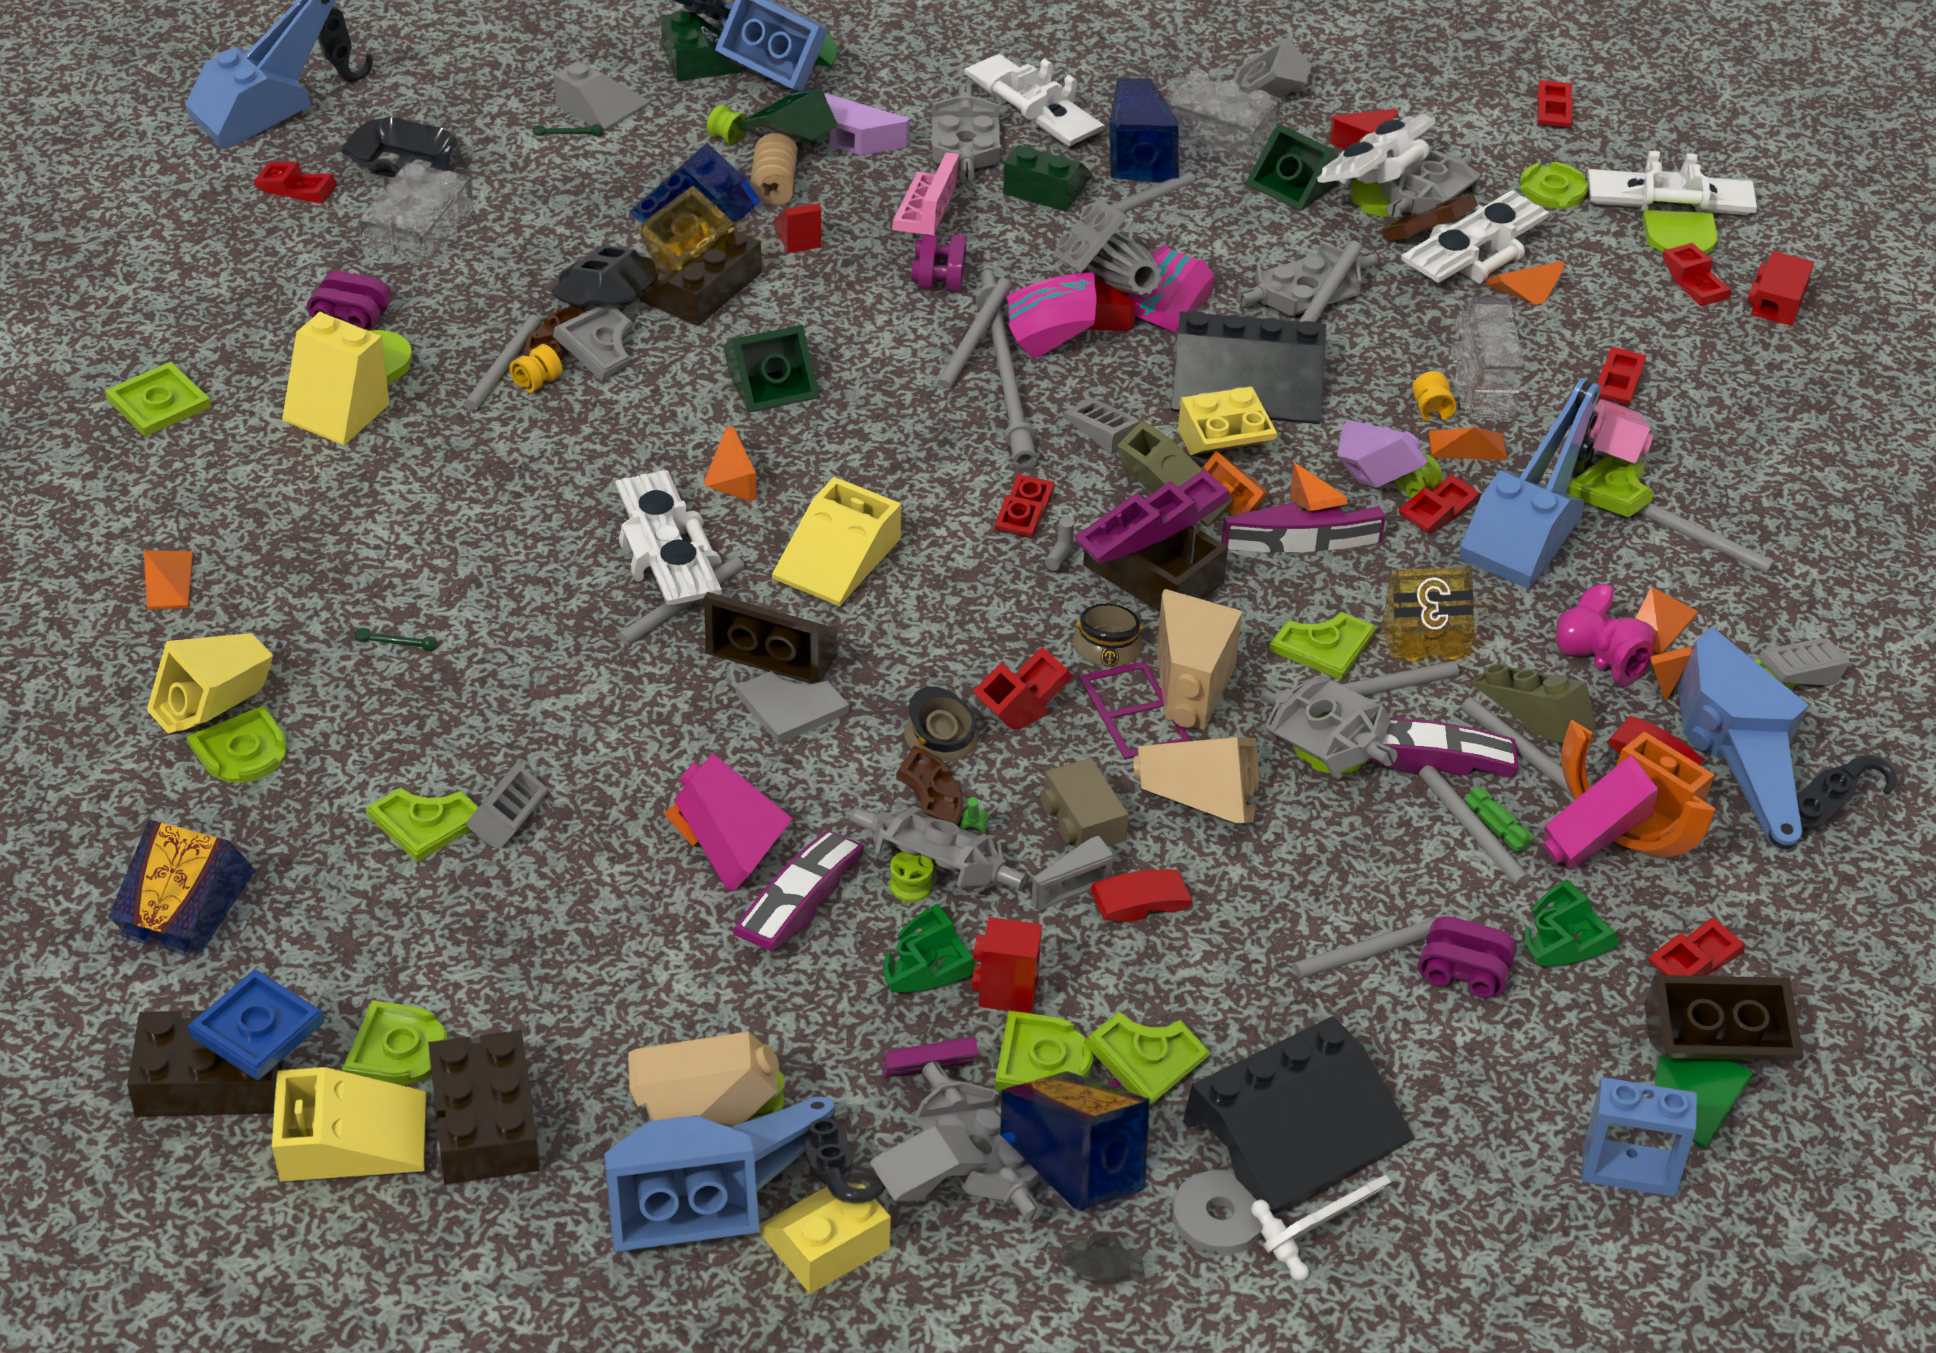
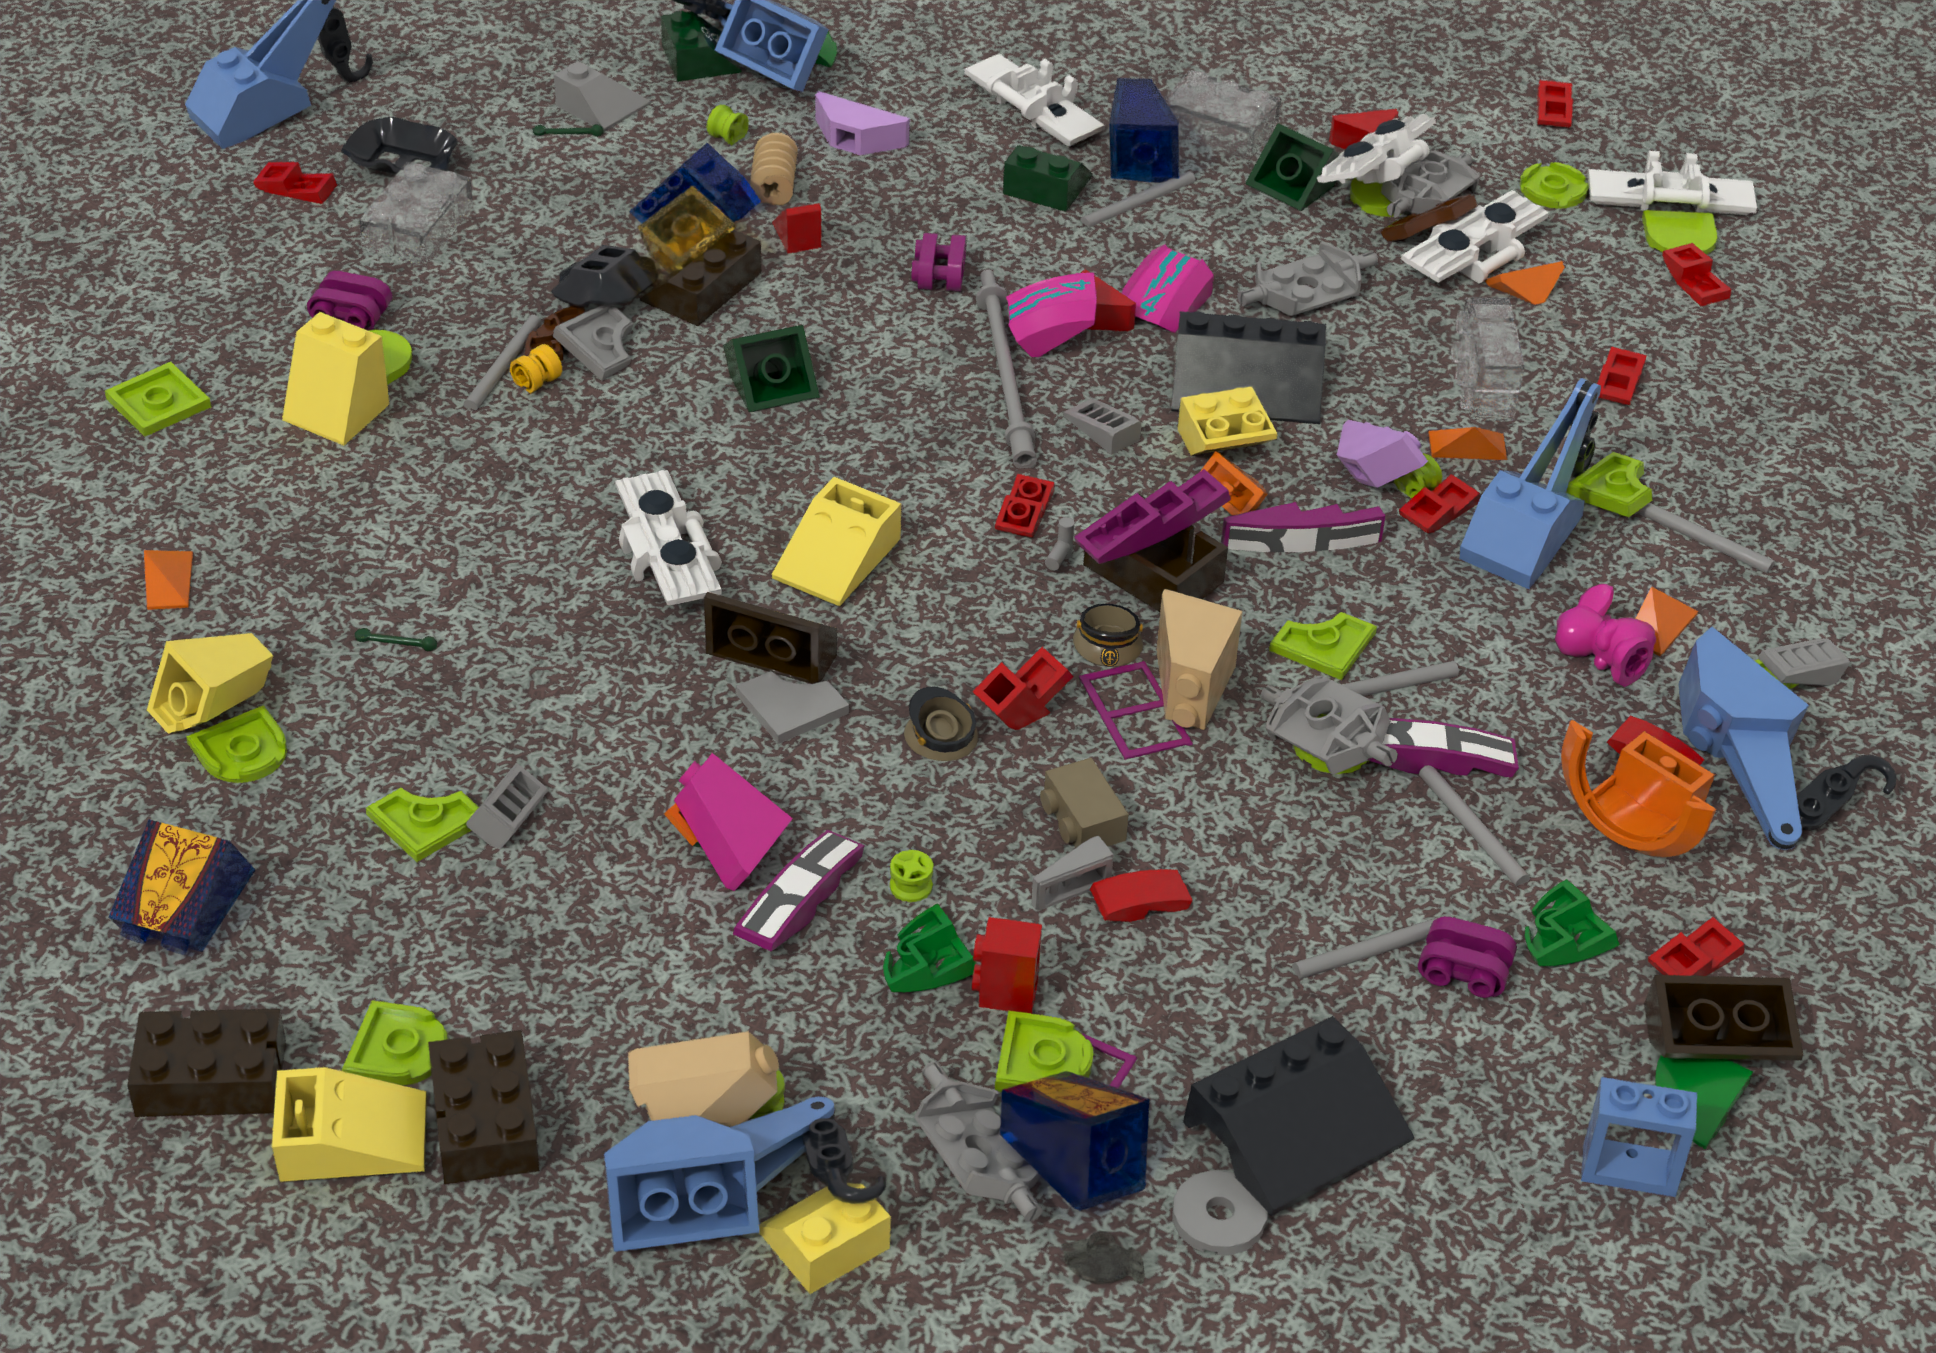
blue plate [188,969,325,1080] -> none
light grey bar [617,556,744,646] -> none
orange slope [704,426,757,501] -> none
dark green slope [737,88,838,147] -> none
light grey plate [849,806,1027,891] -> none
light grey slope [870,1125,986,1201] -> none
magenta tile [881,1037,979,1078] -> none
bright pink fence [892,152,960,236] -> none
reddish brown tile [896,746,963,827] -> none
light grey plate [932,84,1001,181] -> none
light grey bar [937,278,1012,389] -> none
bright green hand [960,797,989,835] -> none
light grey plate [1052,199,1162,295] -> none
lime tile [1084,1011,1211,1108] -> none
olive slope [1117,420,1234,526] -> none
tan slope [1133,737,1259,823] -> none
light grey slope [1224,37,1312,105] -> none
white piece [1251,1174,1391,1281] -> none
orange slope [1290,462,1348,511] -> none
light grey bar [1299,240,1362,323] -> none
clear yellow slope [1382,567,1475,661] -> none
yellow wheel [1412,371,1457,421] -> none
light grey bar [1461,697,1571,795] -> none
bright green axle [1464,787,1534,852] -> none
olive slope [1469,663,1596,743] -> none
dark pink slope [1542,755,1658,870] -> none
bright pink brick [1590,399,1653,464] -> none
orange slope [1650,645,1694,700] -> none
red brick [1747,251,1814,326] -> none

